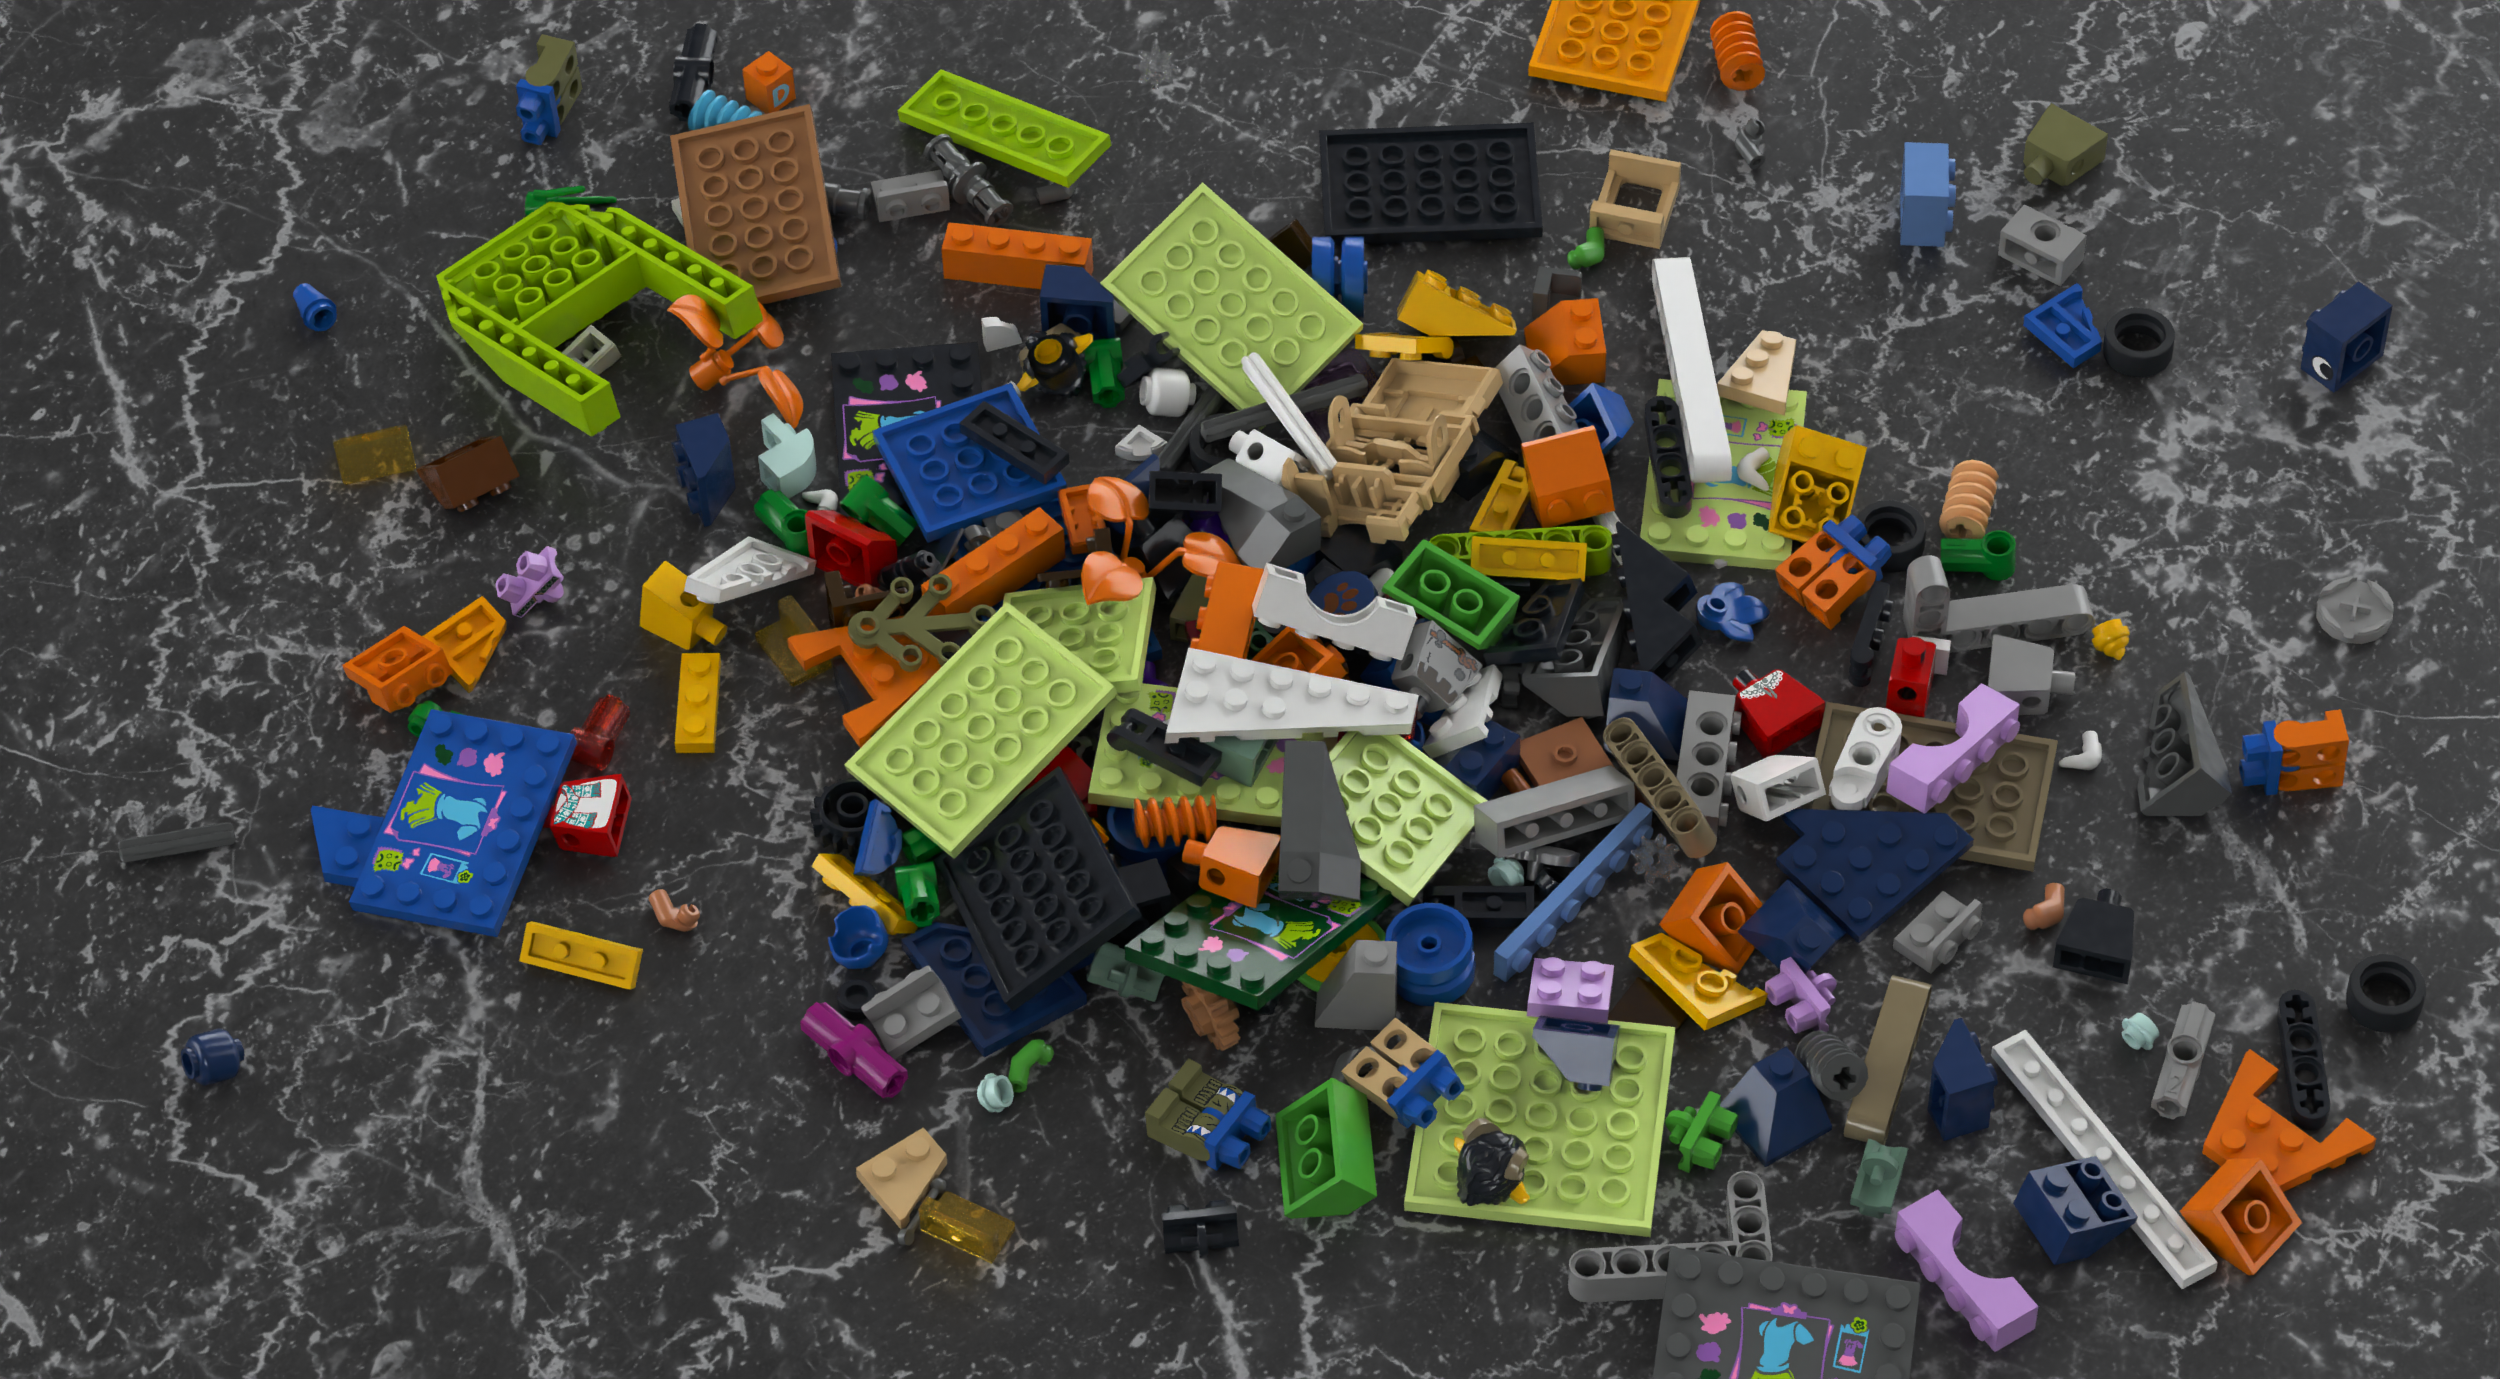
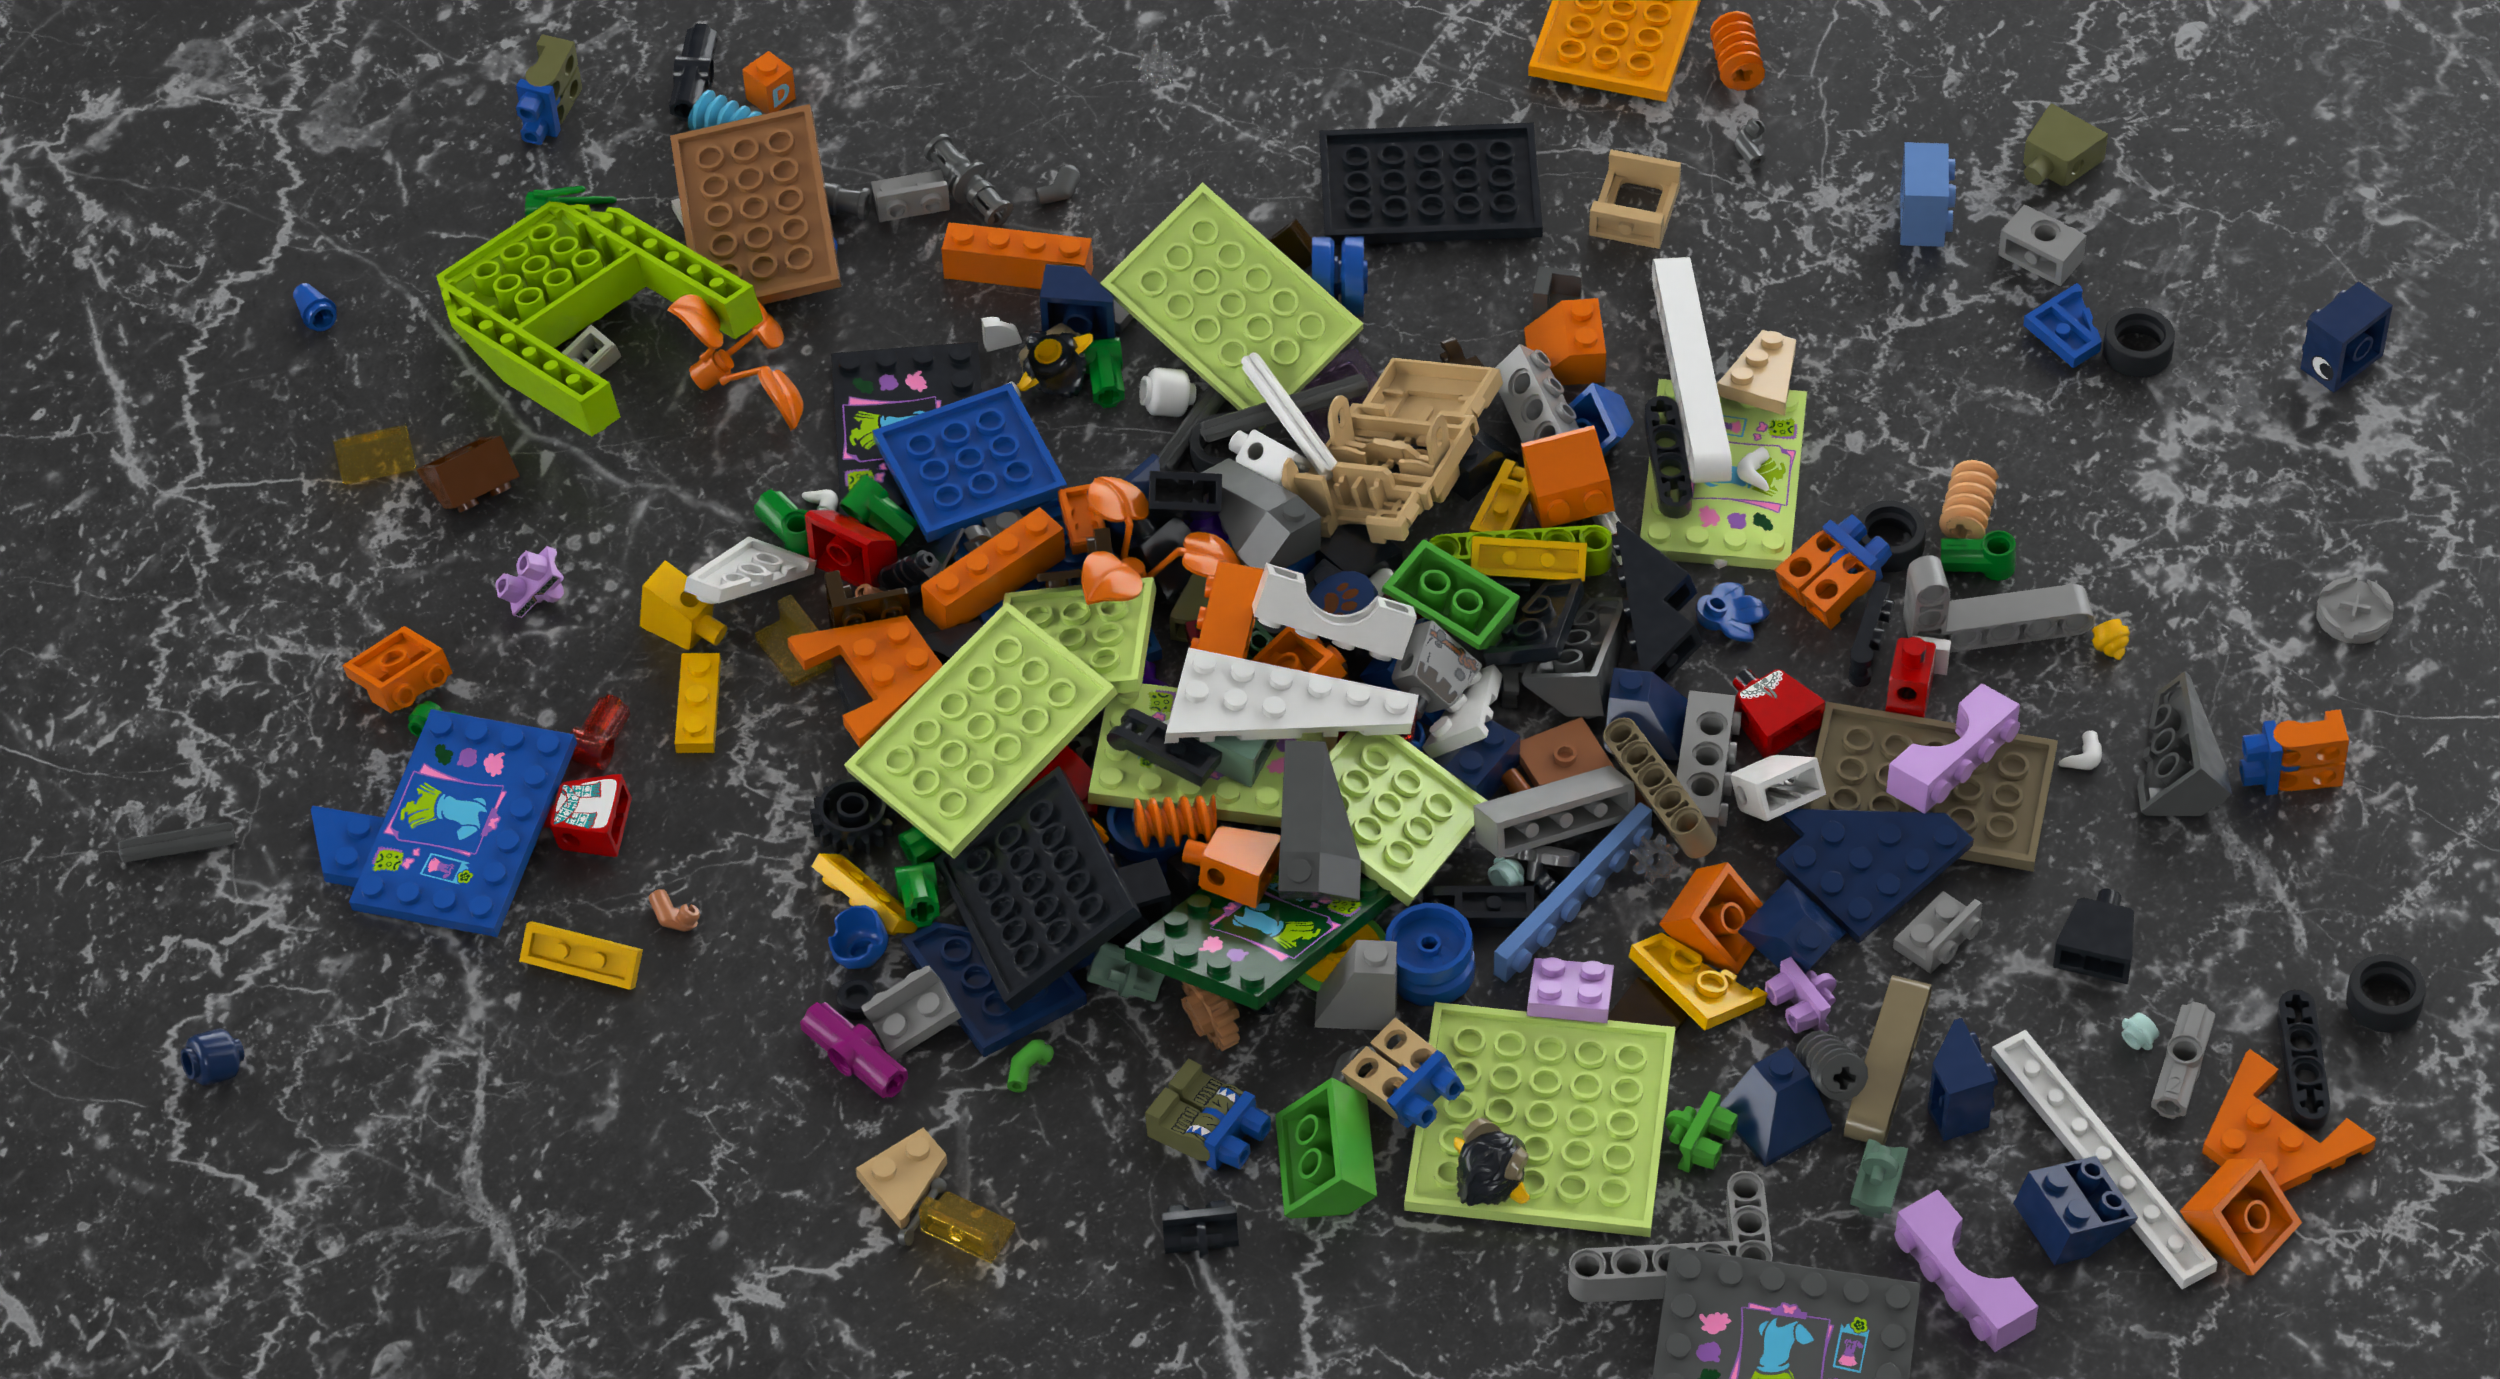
light orange wing [422,596,506,693] -> none
dark blue slope [672,413,736,527] -> none
light aqua brick [758,413,817,499] -> none
olive plant [848,574,996,672] -> none
blue tile [853,799,902,877] -> none
lime plate [897,69,1111,188] -> none
black plate [959,401,1070,485] -> none
light aqua plate [977,1073,1014,1113] -> none
white tile [1115,425,1167,461] -> none
black plate [1116,331,1180,388] -> none
yellow plate [1355,332,1454,360] -> none
yellow slope [1397,269,1517,336] -> none
slope [1532,1016,1620,1091] -> none
bright green arm [1567,227,1604,269] -> none
yellow slope [1768,425,1867,543] -> none
white piece [1829,707,1902,811] -> none
light grey torso [1988,634,2076,715] -> none
nougat arm [2023,883,2065,930] -> none

